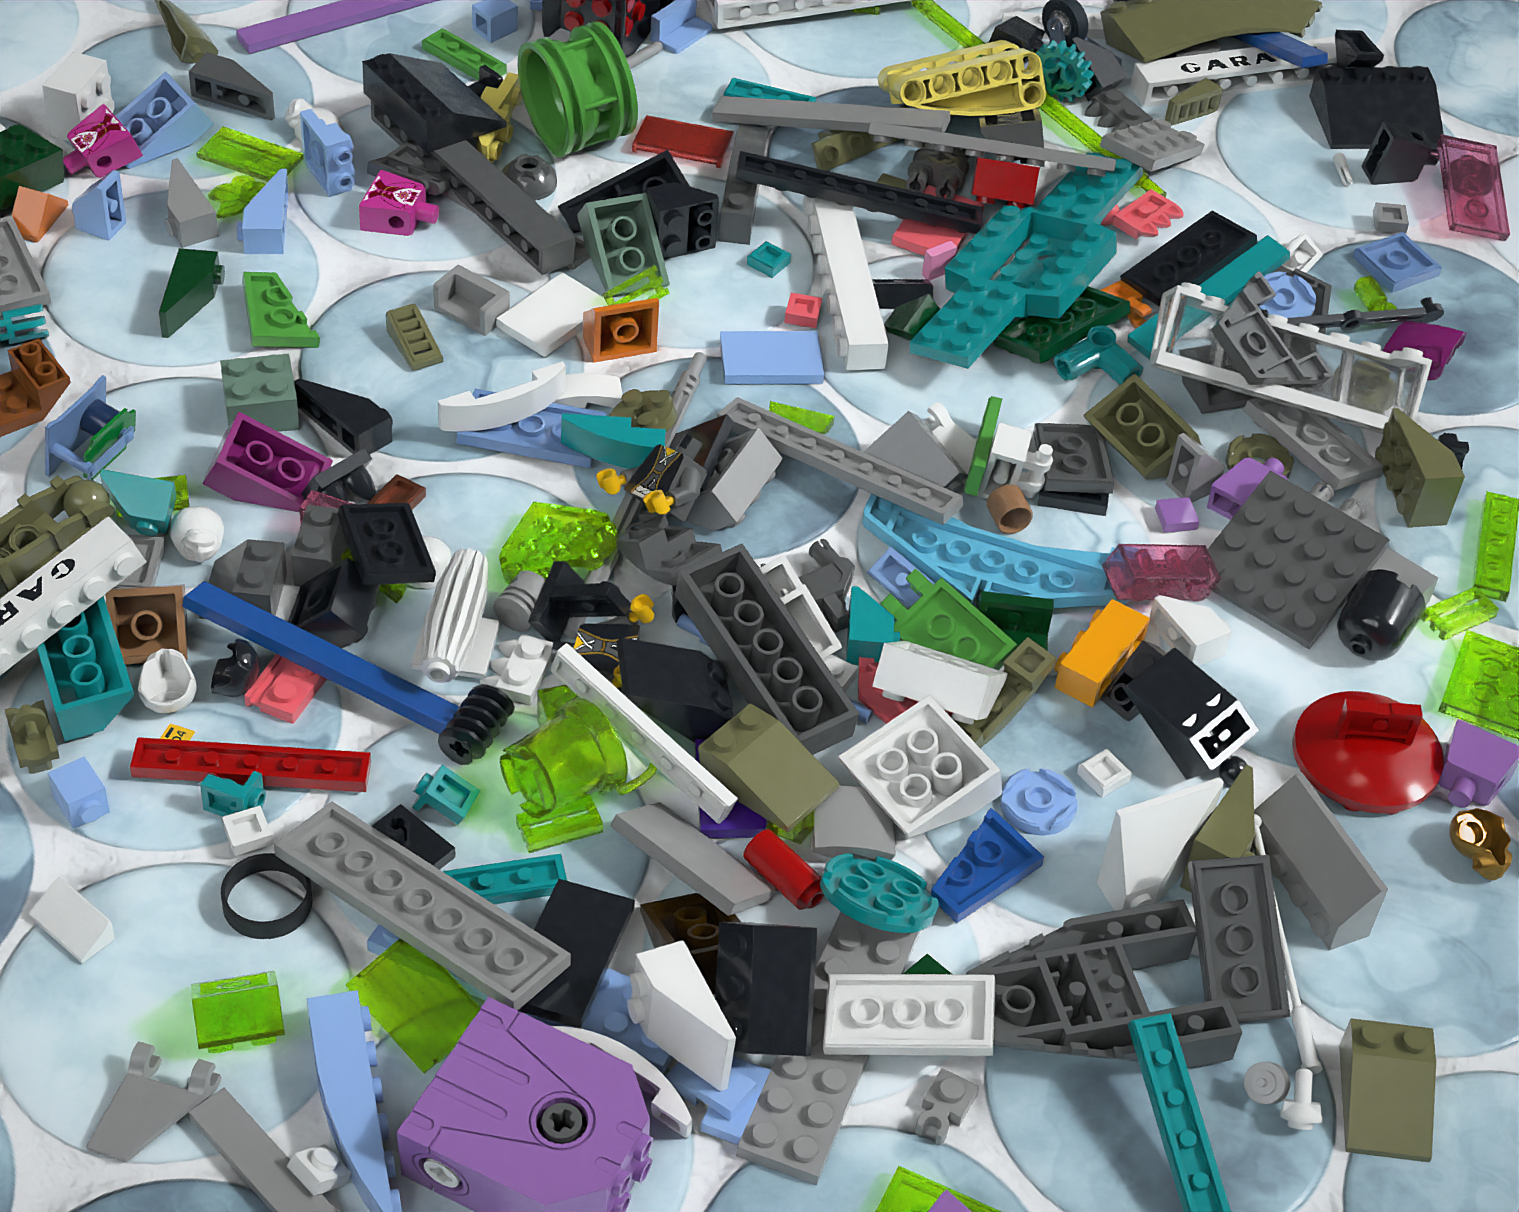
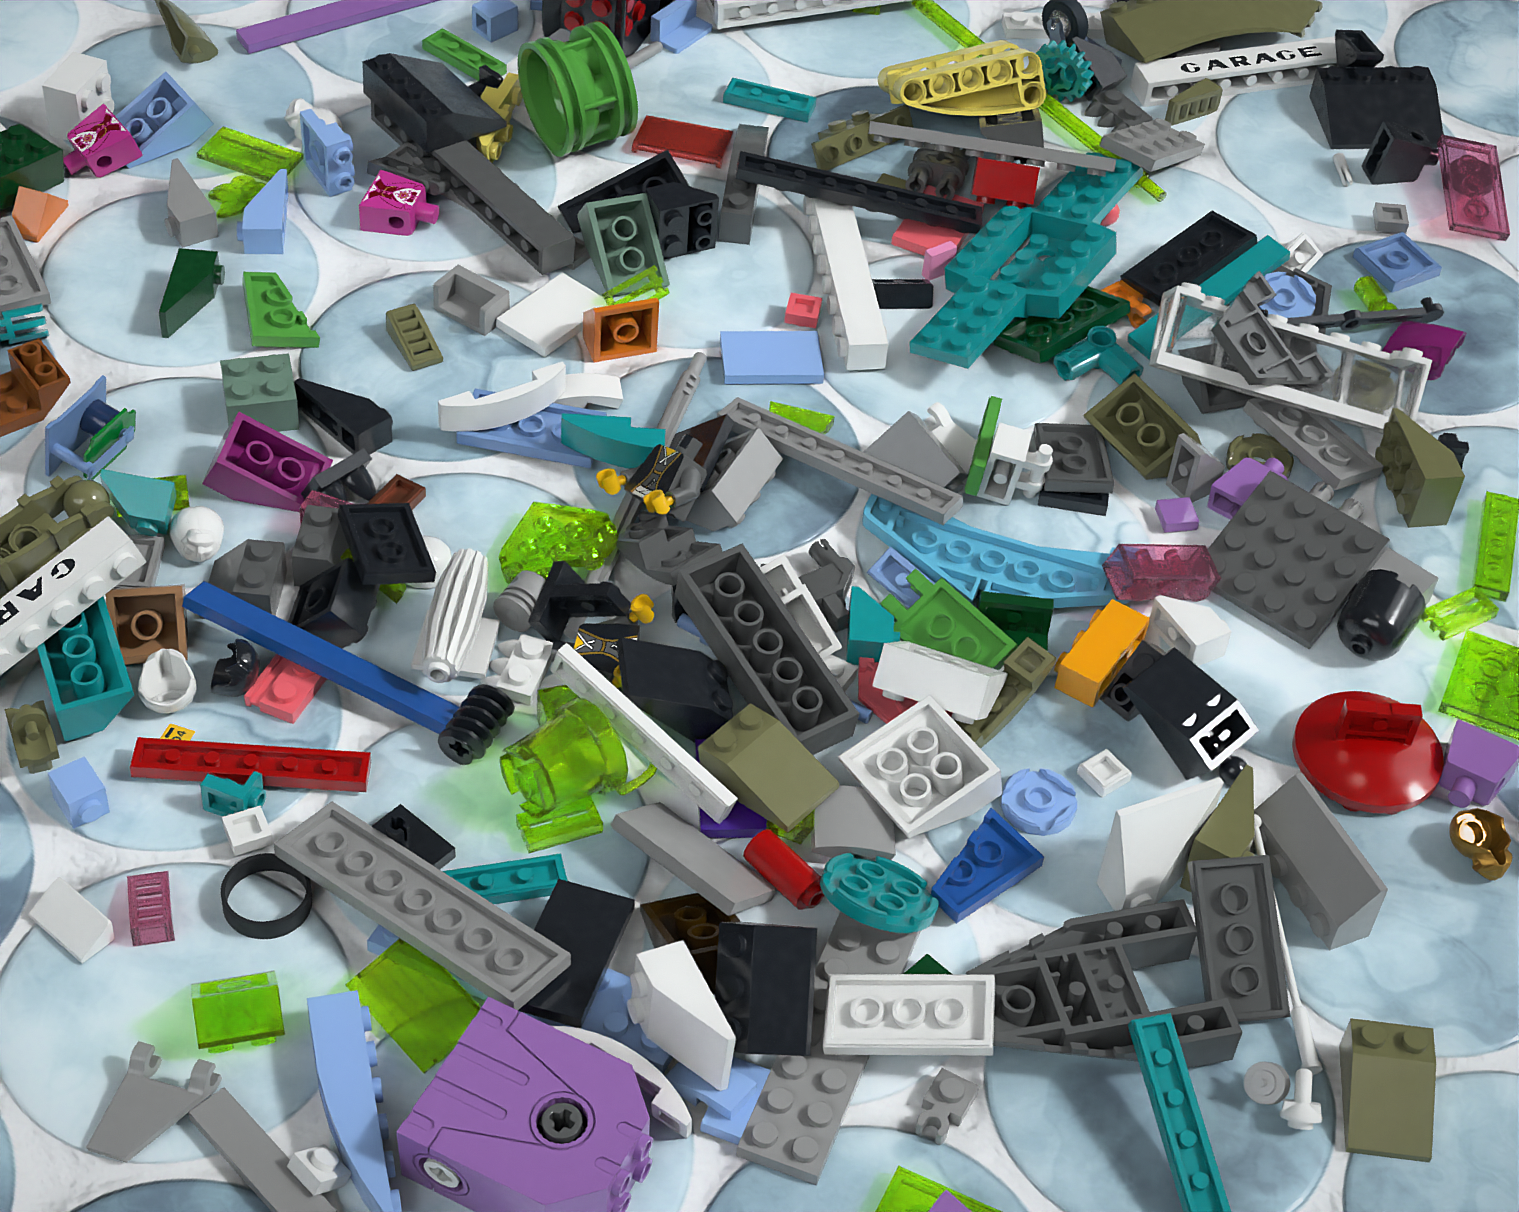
light blue slope [72,170,127,241] -> none
dark grey slope [189,52,275,120] -> none
teal bracket [412,764,481,825] -> none
dark grey piece [502,154,557,200] -> none
olive plate [610,389,677,432] -> none
light grey tile [712,96,951,132] -> none
teal tile [747,241,792,278] -> none
dark green slope [884,294,940,341] -> none
medium nougat piece [987,485,1033,534] -> none
black brick [988,16,1046,64] -> none
coral plate [1112,189,1184,239] -> none
blue tile [1231,32,1328,68] -> none
none -> clear pink slope [127,871,175,947]

